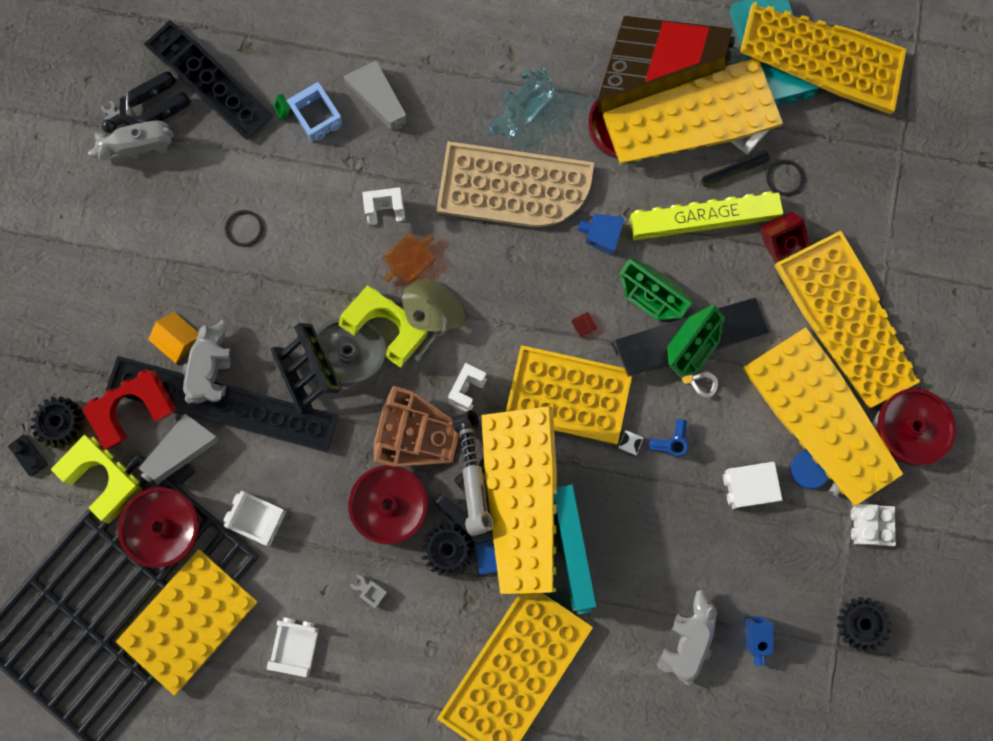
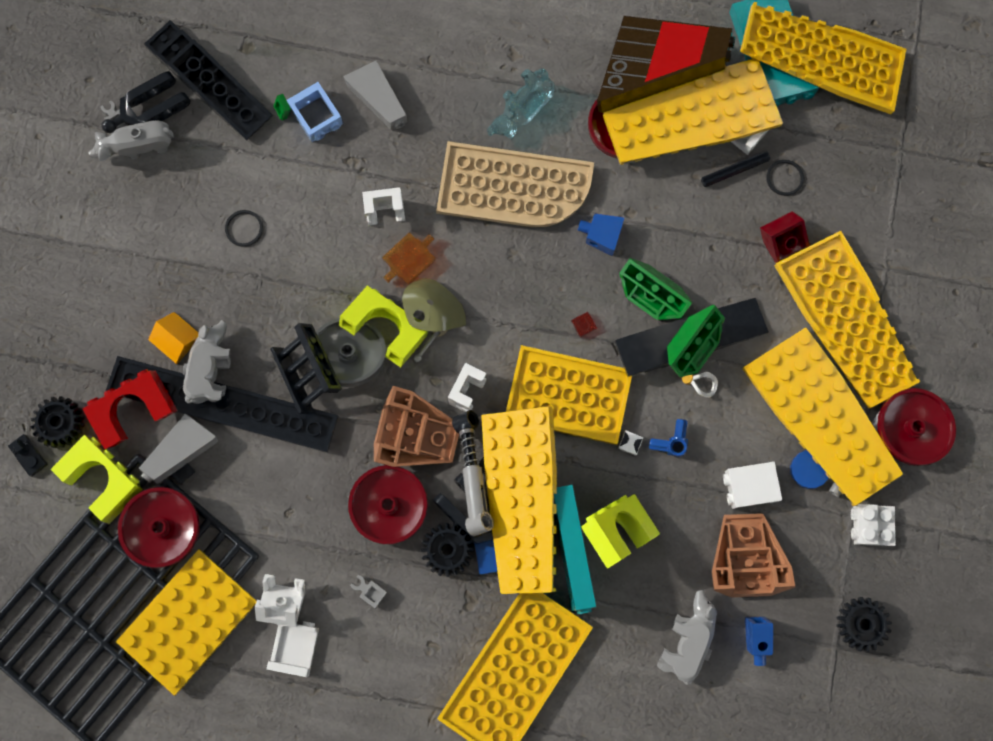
white panel [224,490,287,547] -> none
neon yellow brick [629,191,783,241] -> none
none -> white panel [255,574,305,627]
none -> neon yellow arch [581,494,660,569]
none -> nougat wedge [712,514,795,598]

